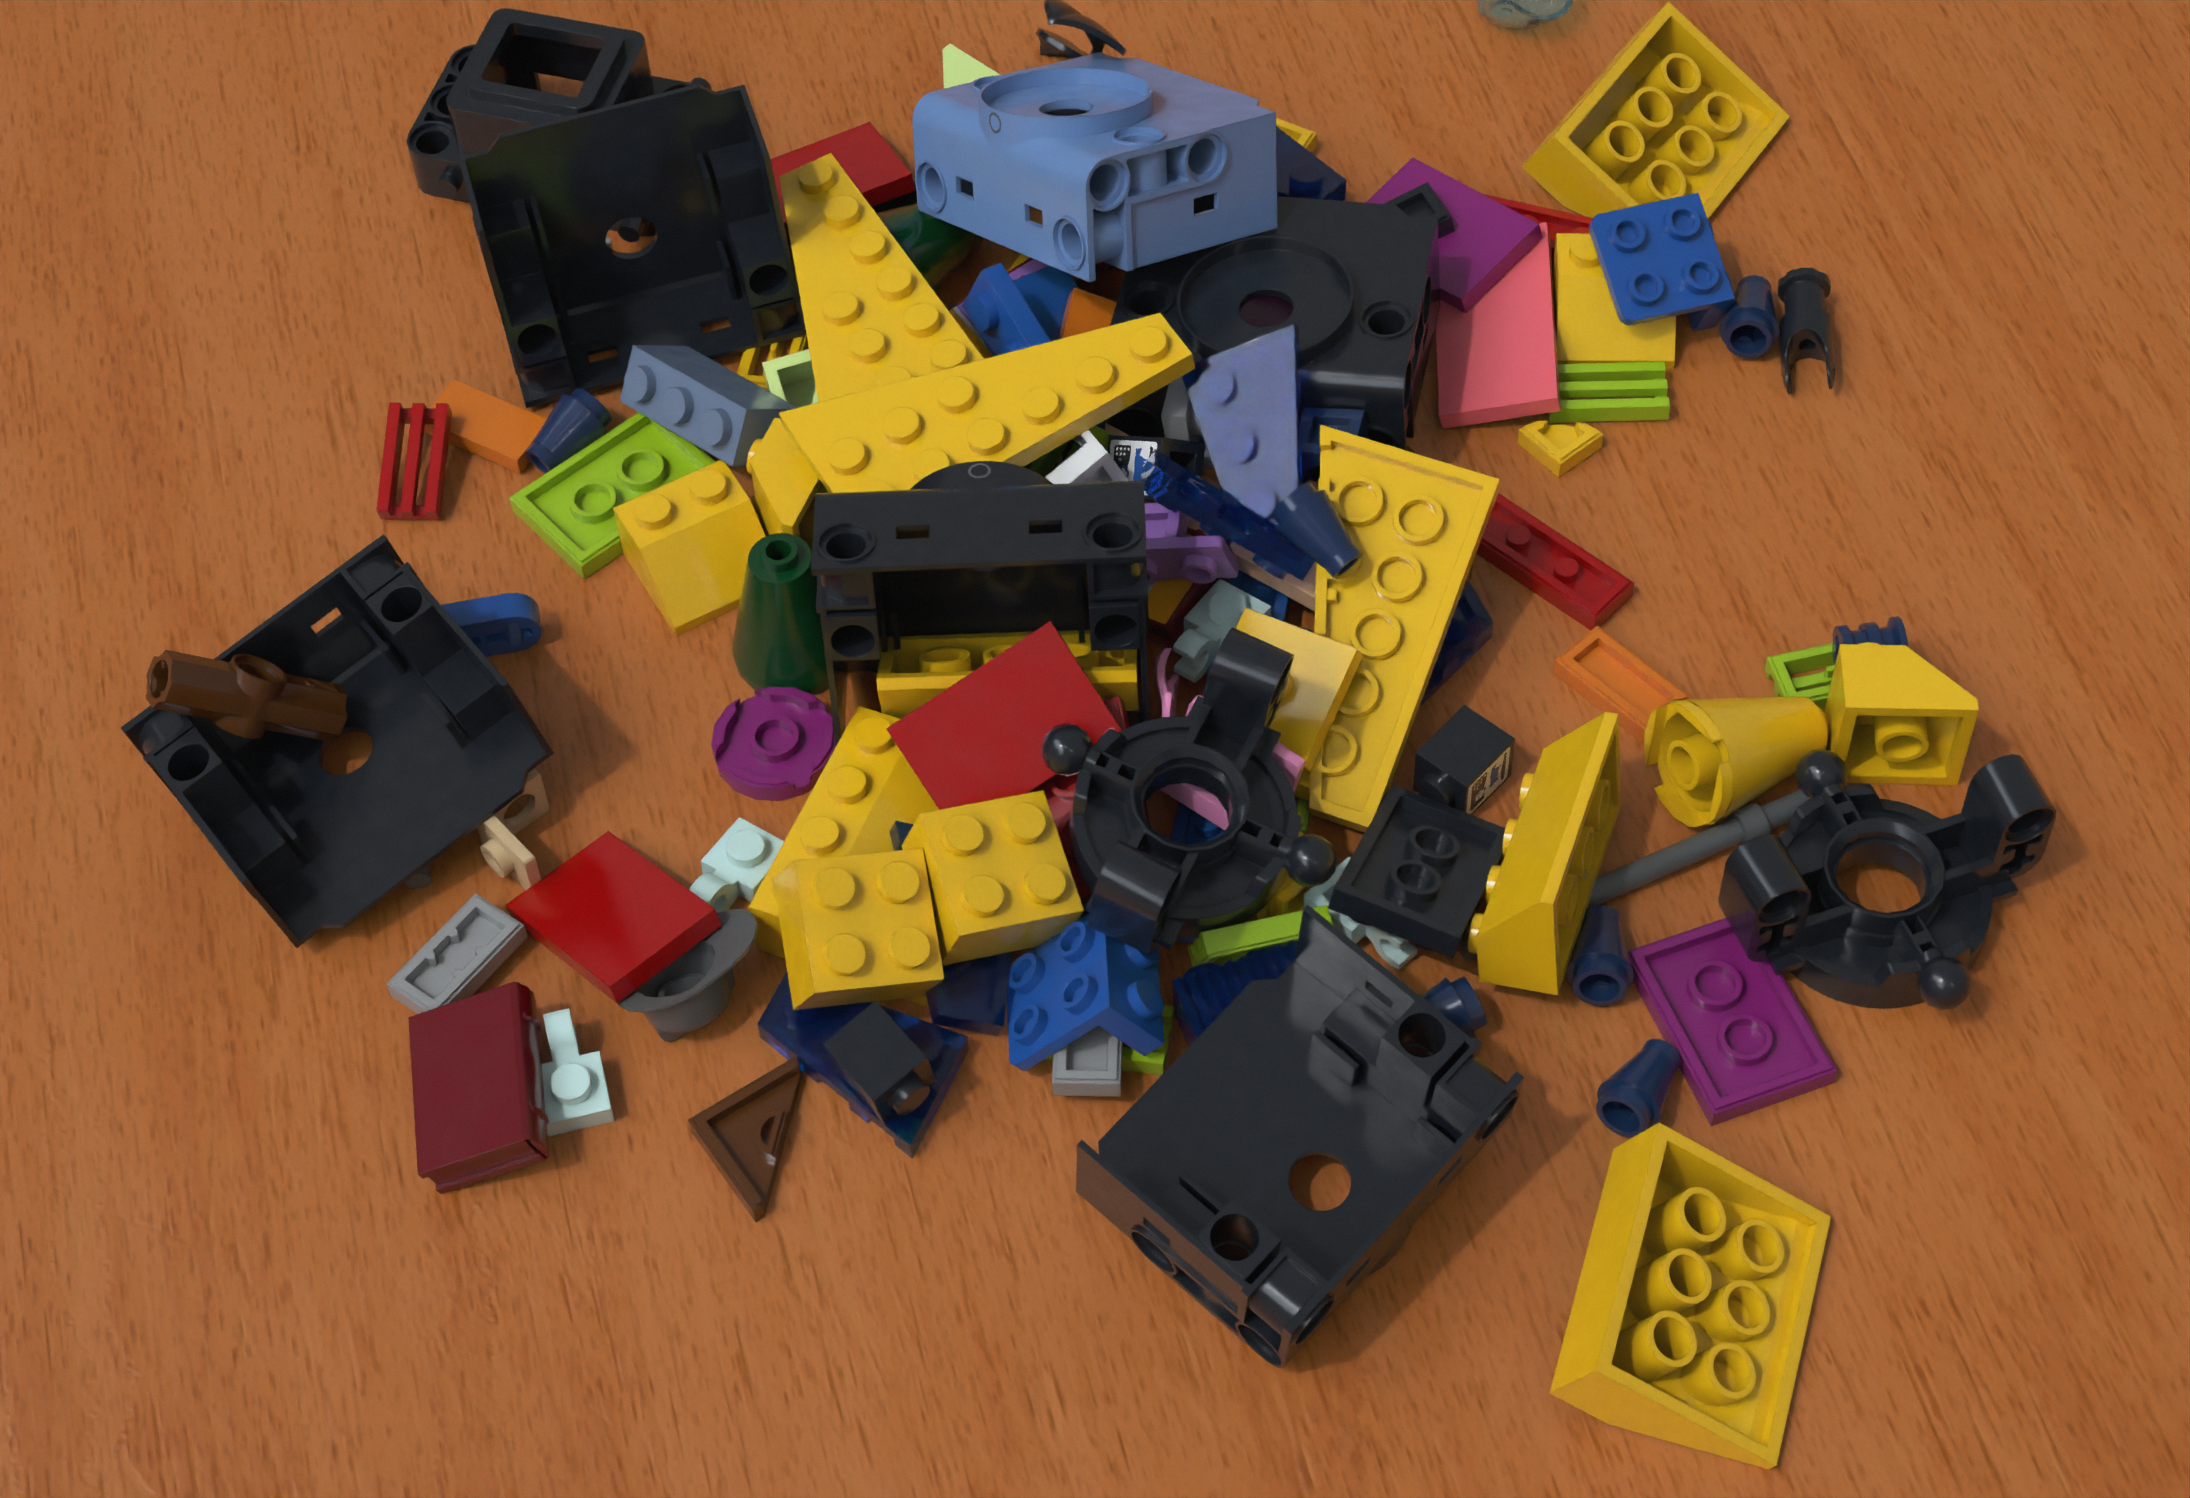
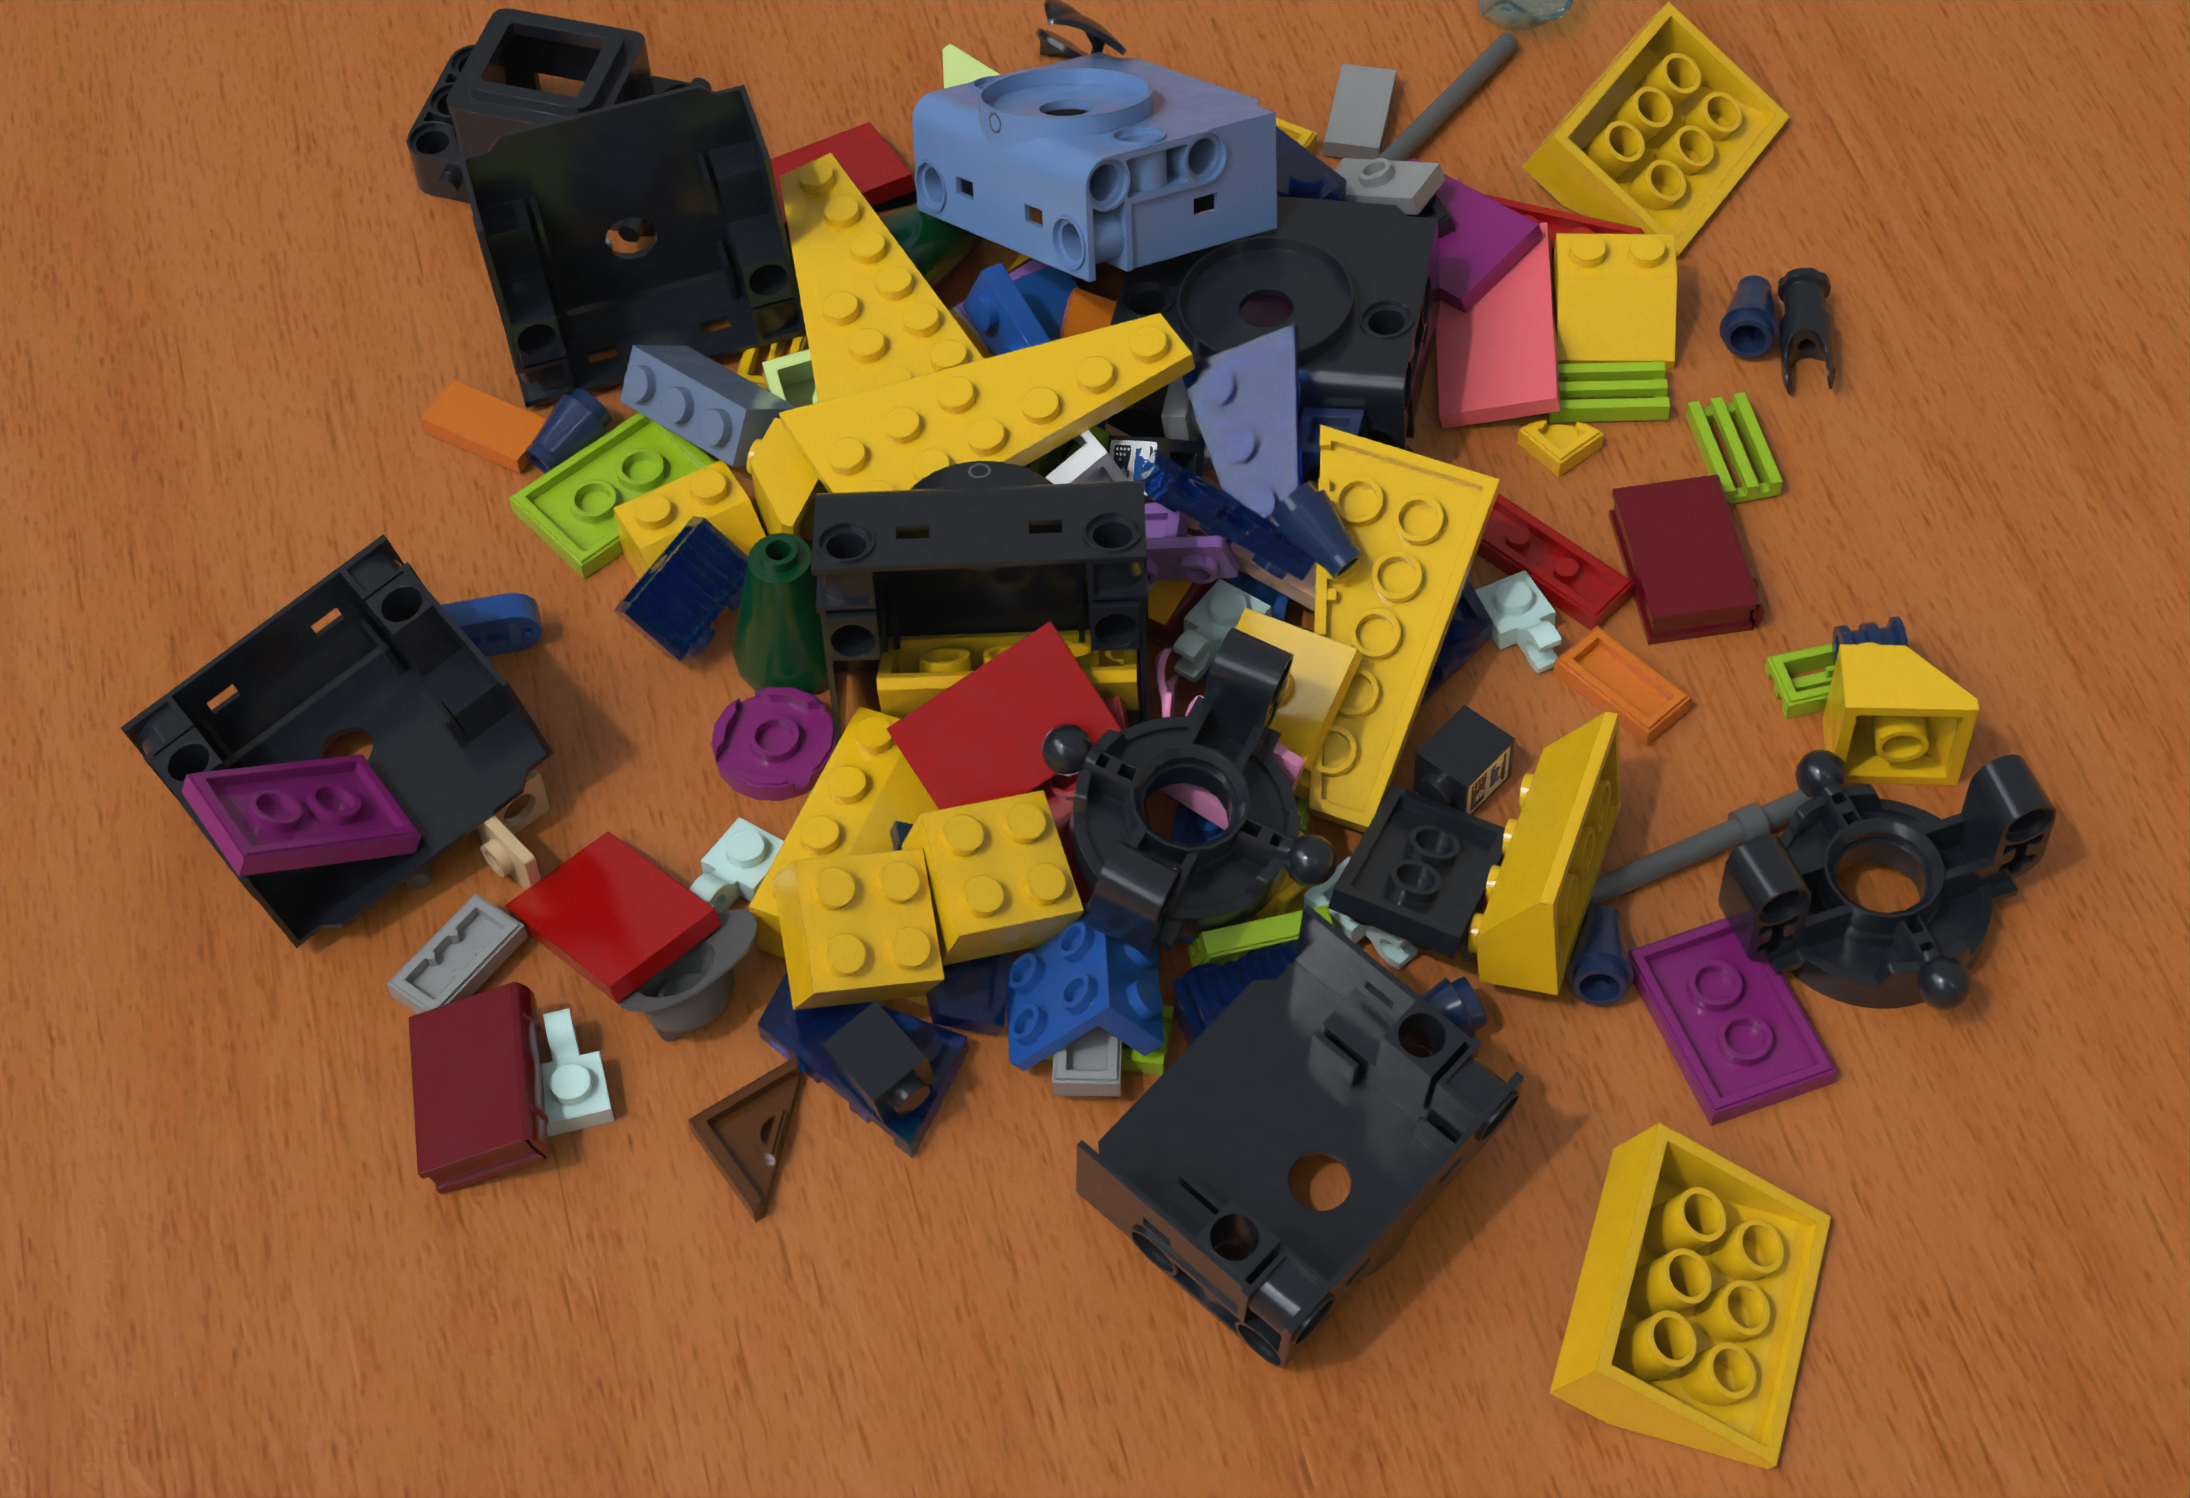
reddish brown piece [146,650,348,741] -> none
red tile [376,403,452,520] -> none
blue bracket [1589,193,1735,332] -> none
dark blue cone [1596,1039,1681,1138] -> none
yellow cone [1644,696,1830,827] -> none
none -> magenta tile [182,754,422,876]
none -> clear blue brick [614,516,748,661]
none -> light grey plate [1316,158,1445,215]
none -> light grey tile [1323,64,1397,159]
none -> dark grey bar [1377,33,1518,161]
none -> light aqua plate [1470,570,1562,674]
none -> dark red piece [1609,475,1764,645]
none -> lime tile [1686,392,1783,504]

